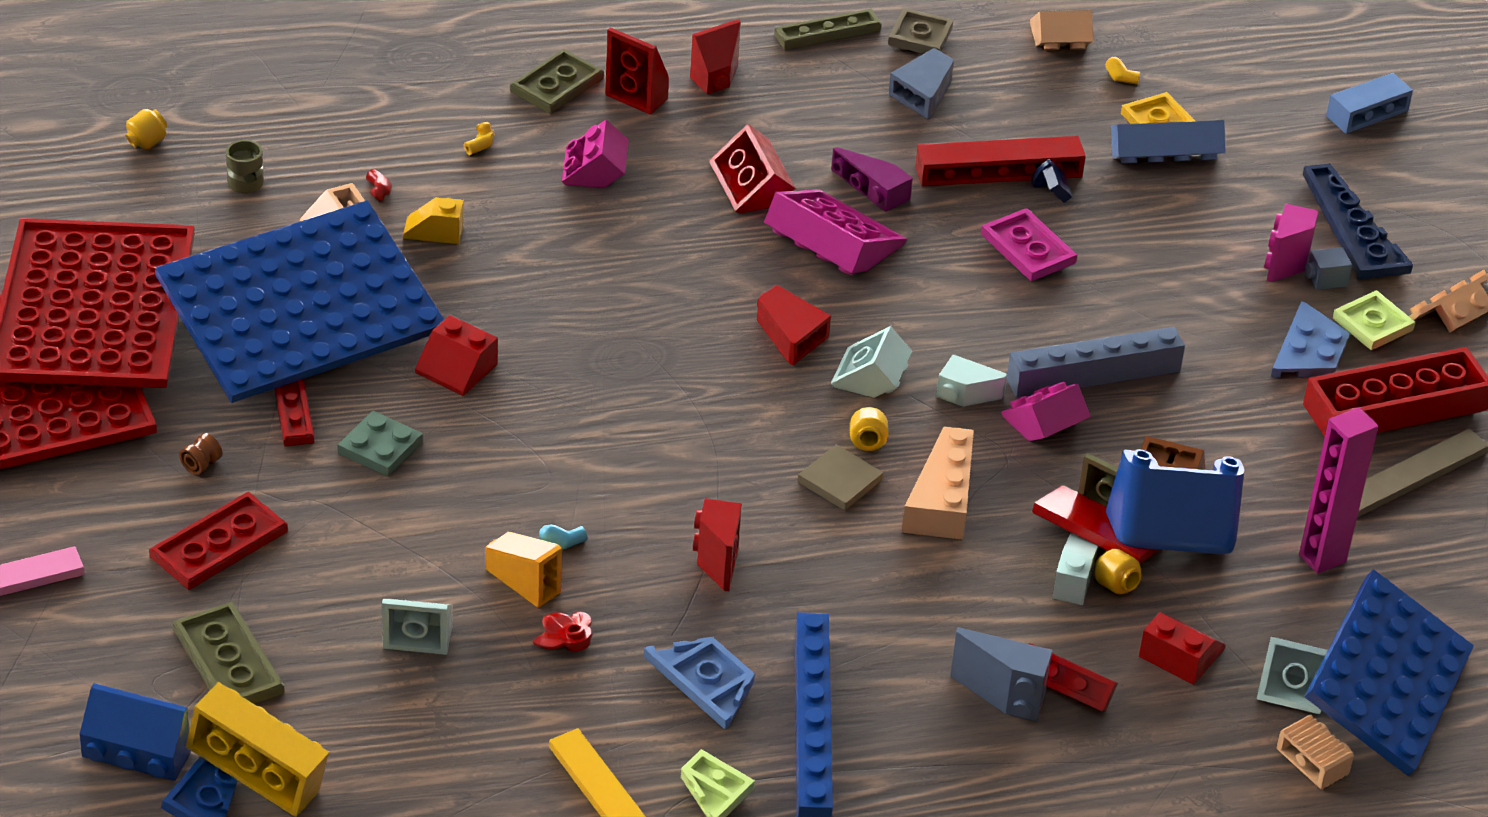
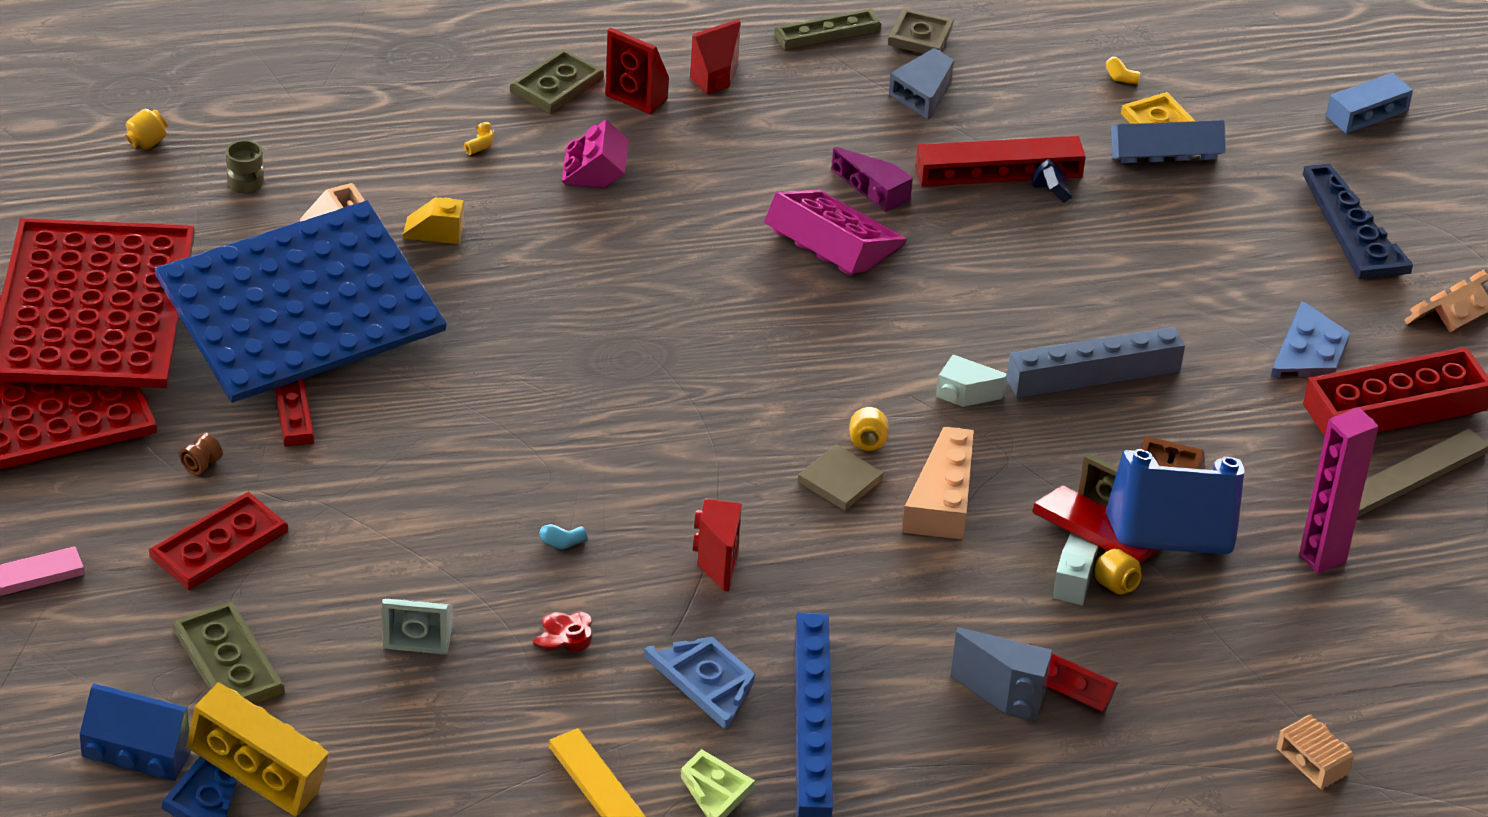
sand green plate [338,411,423,477] -> none
red arm [366,169,392,201] -> none
red slope [415,315,498,396] -> none
light orange slope [486,532,562,608] -> none
red slope [709,124,796,213] -> none
red slope [757,285,831,366] -> none
light aqua slope [831,326,912,398] -> none
dark pink plate [981,208,1077,281] -> none
dark pink slope [1001,382,1091,441] -> none
light nougat slope [1030,10,1093,51] -> none
red slope [1139,612,1226,685] -> none
light aqua slope [1257,637,1328,714] -> none
dark pink slope [1264,203,1319,282] -> none
blue plate [1304,569,1474,776] -> none
sand blue brick [1305,247,1352,290] -> none
yellowish green plate [1333,290,1415,350] -> none

